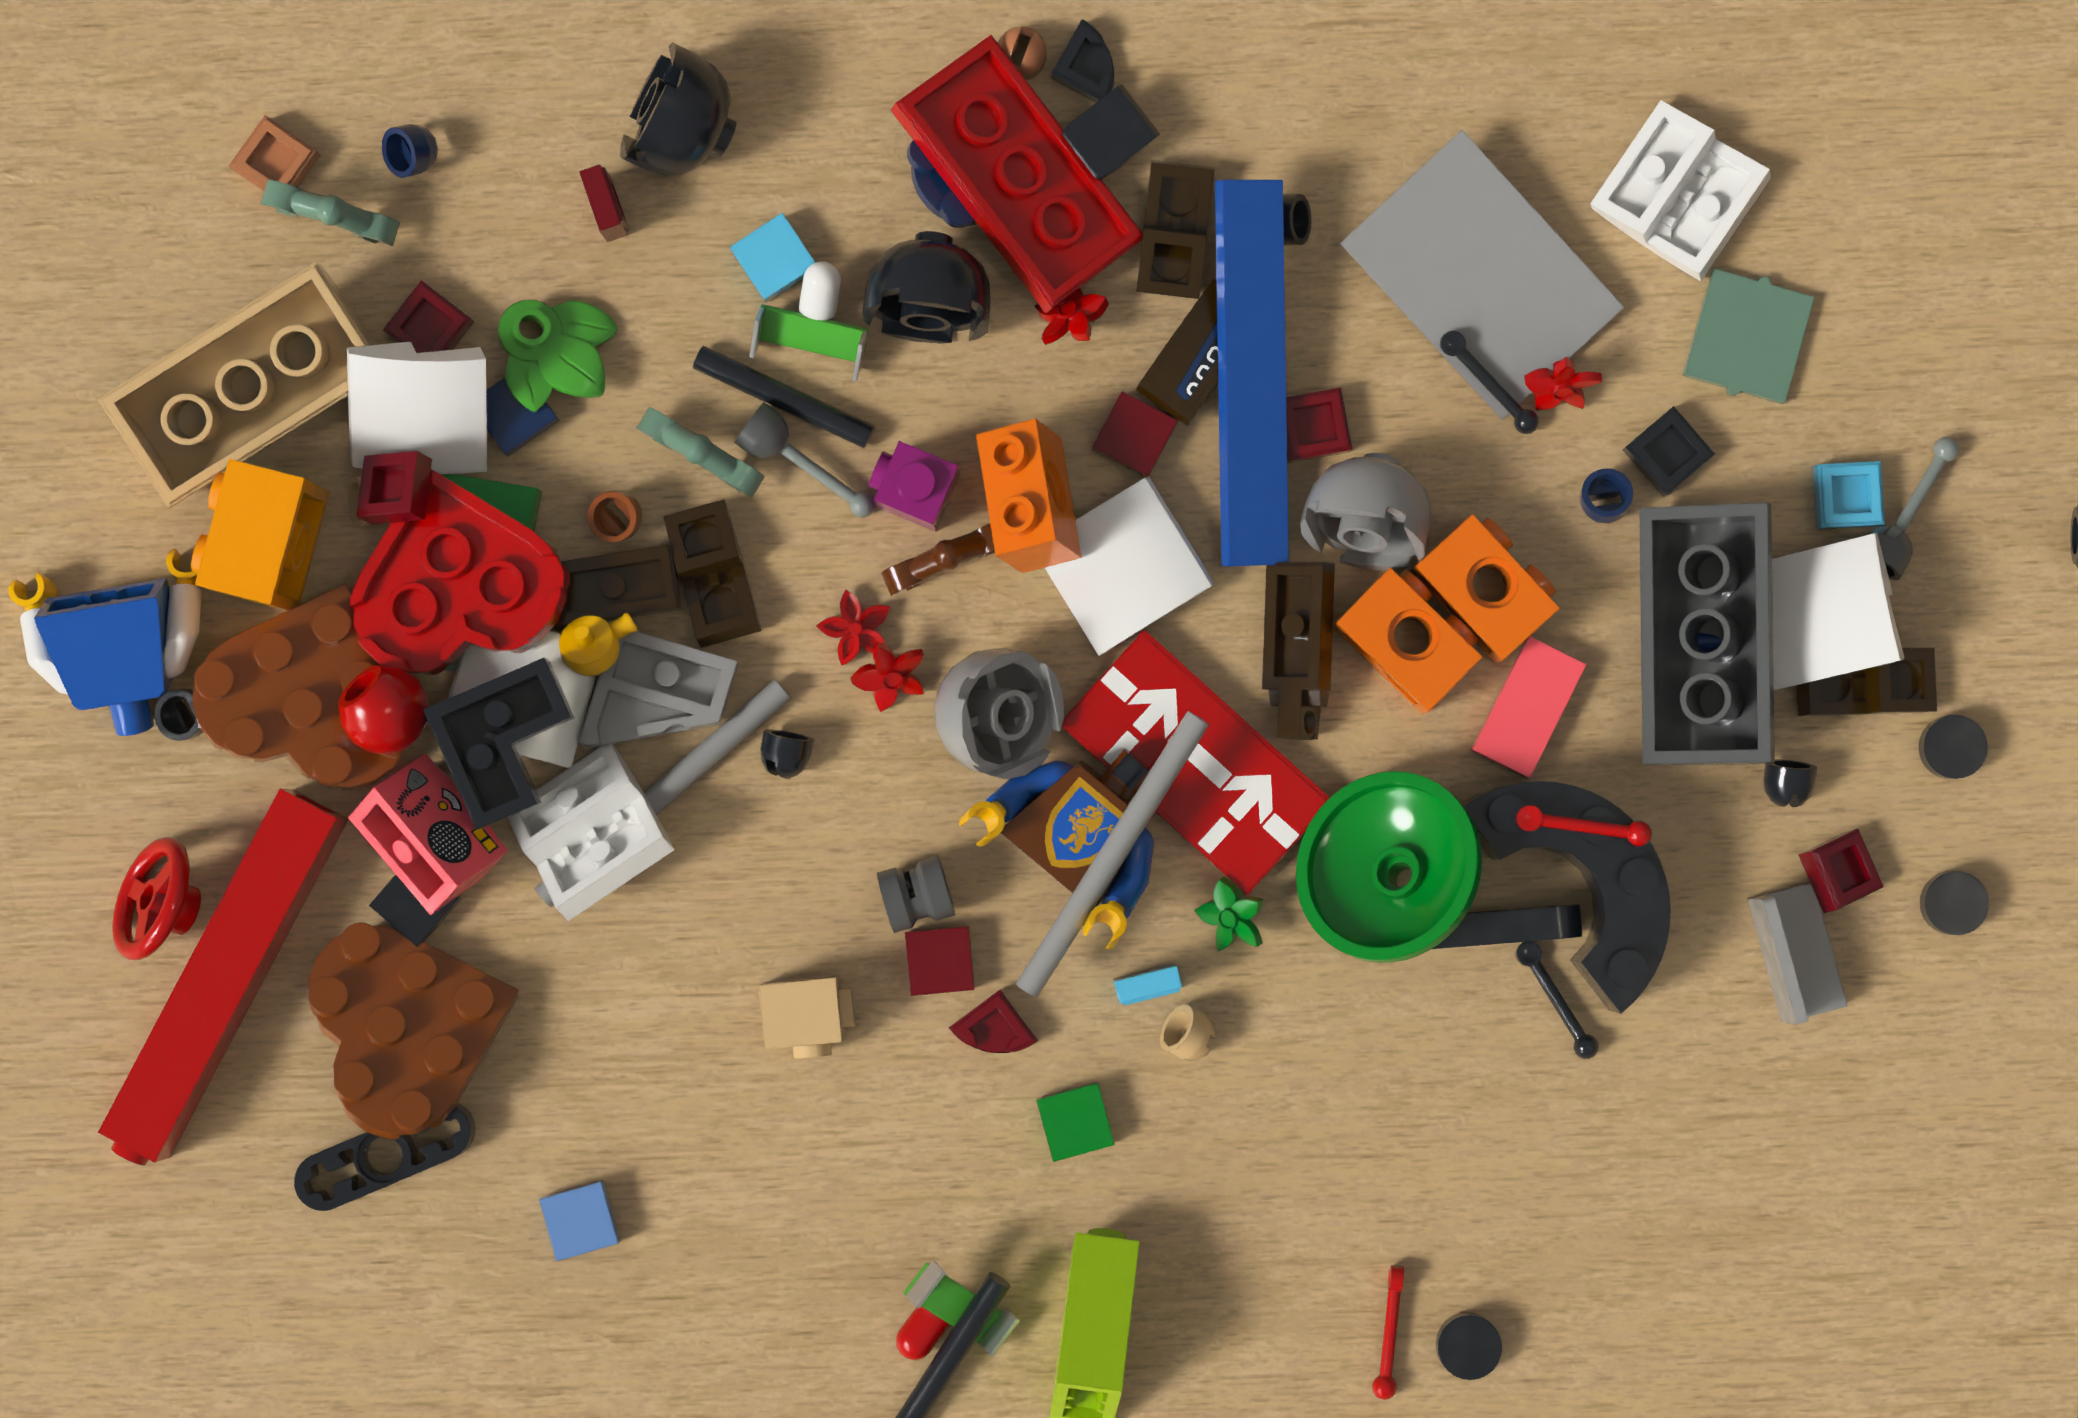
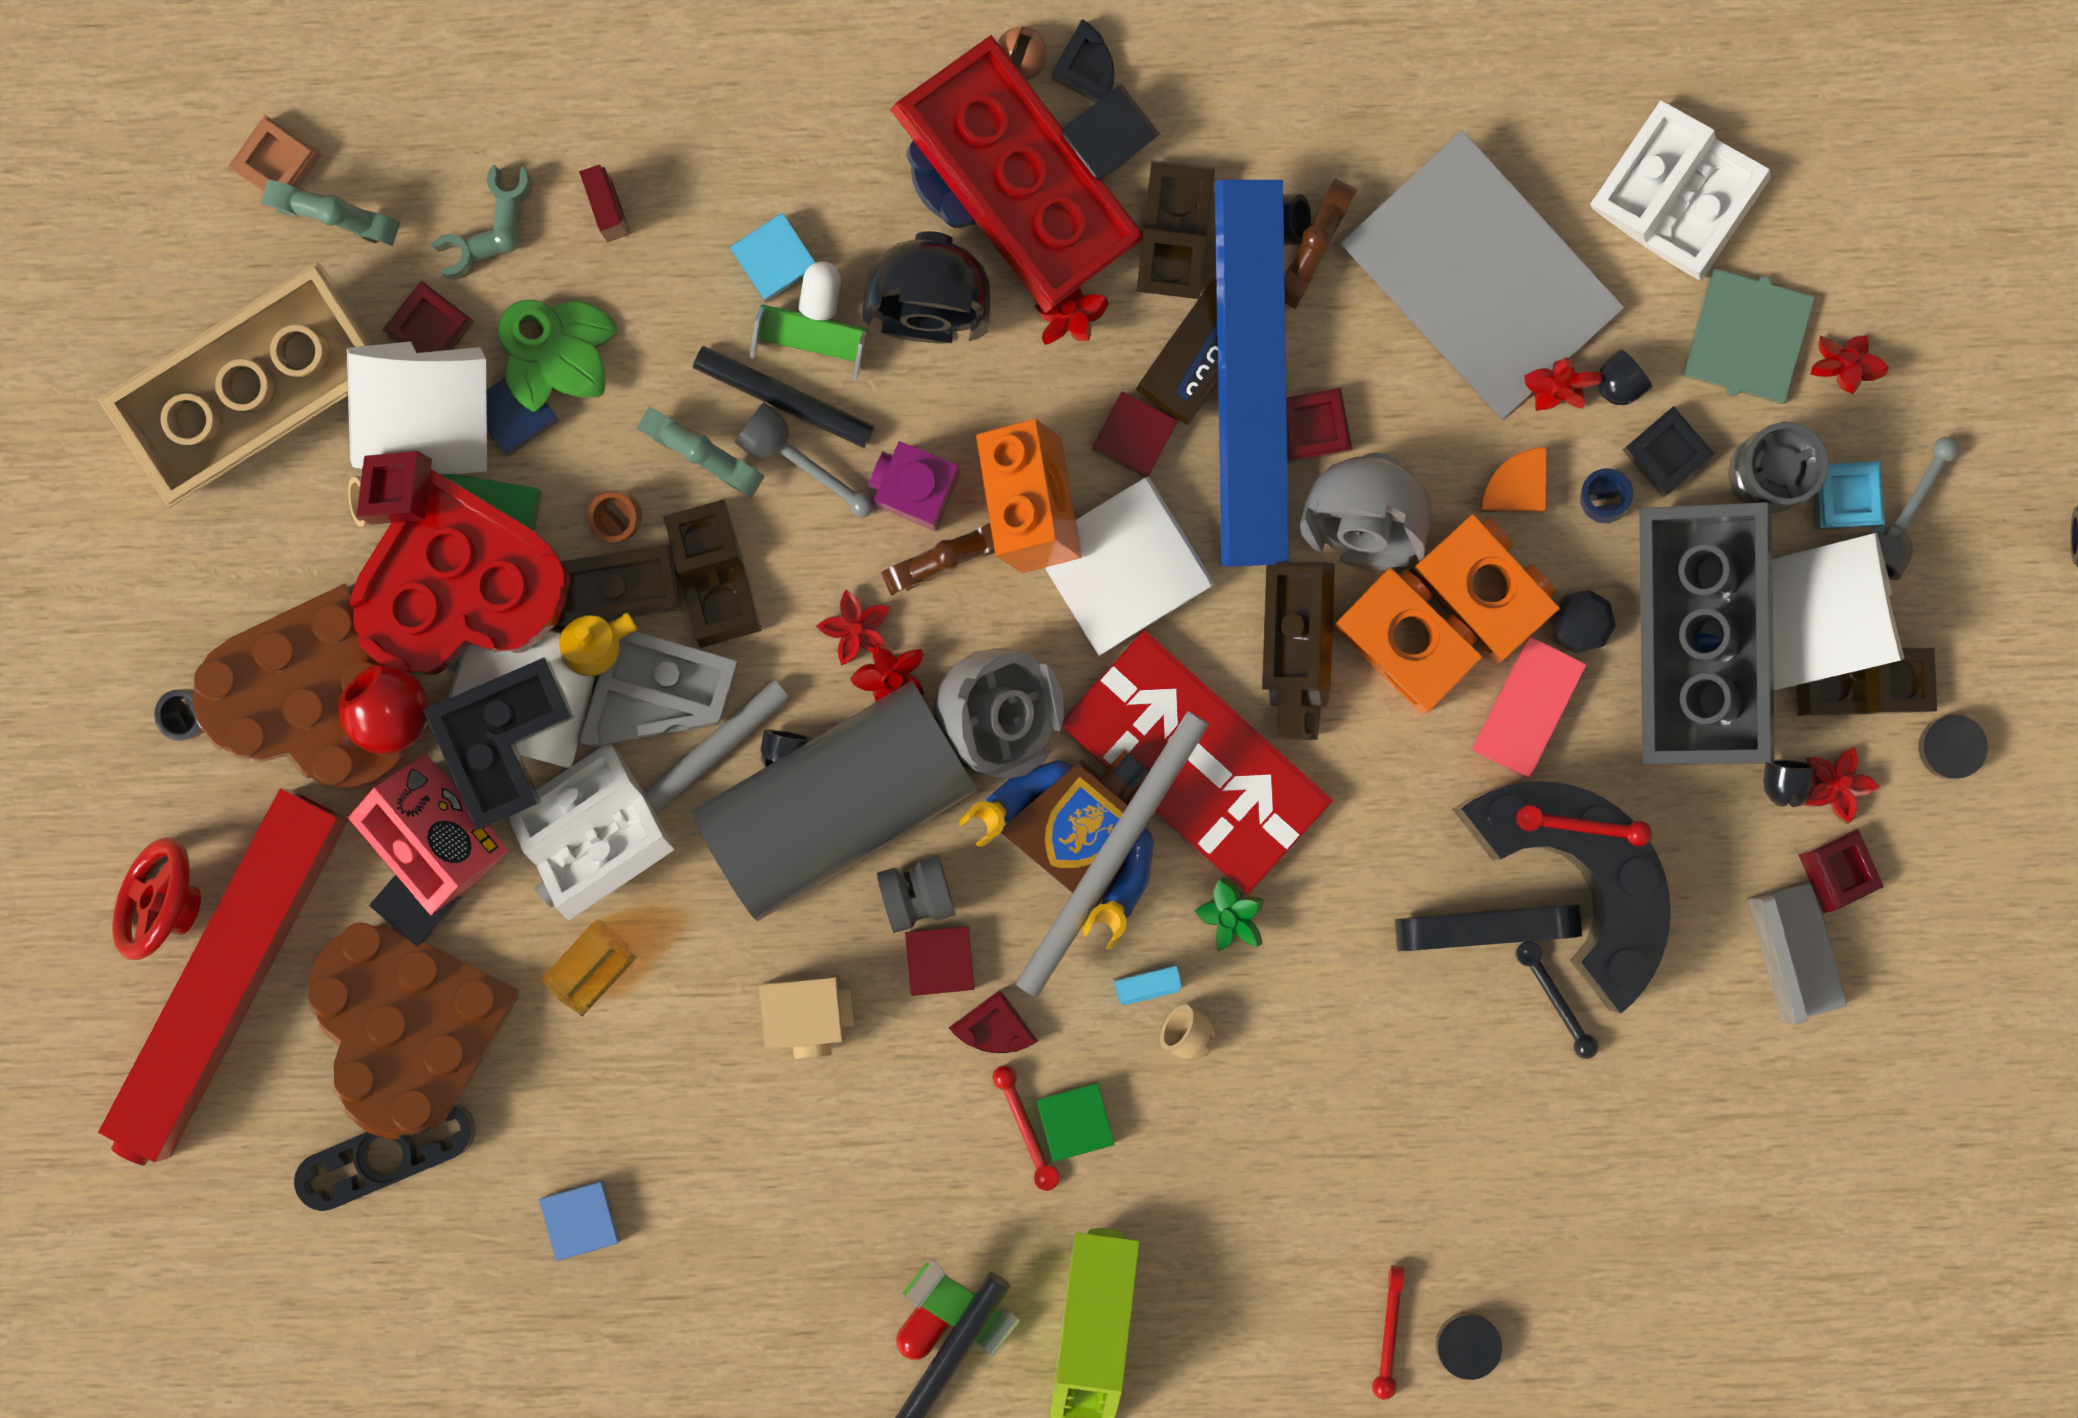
blue torso [8,548,202,736] -> none
light orange brick [191,459,330,611] -> none
dark blue hinge [382,124,439,178] -> none
black cylinder [620,42,736,175] -> none
green dish [1296,771,1482,963] -> none
black hinge [1440,331,1539,434] -> none
black tile [1920,871,1989,935] -> none
none -> sand green arm [431,165,532,279]
none -> clear yellow piece [541,919,637,1017]
none -> dark grey brick [692,680,978,922]
none -> red hinge [992,1065,1059,1191]
none -> reddish brown arm [1284,178,1357,309]
none -> orange tile [1480,447,1547,513]
none -> black tile [1550,589,1616,654]
none -> black hinge [1598,349,1653,405]
none -> dark grey wheel [1728,421,1829,514]
none -> red plant [1803,747,1879,824]
none -> red plant [1810,335,1889,394]

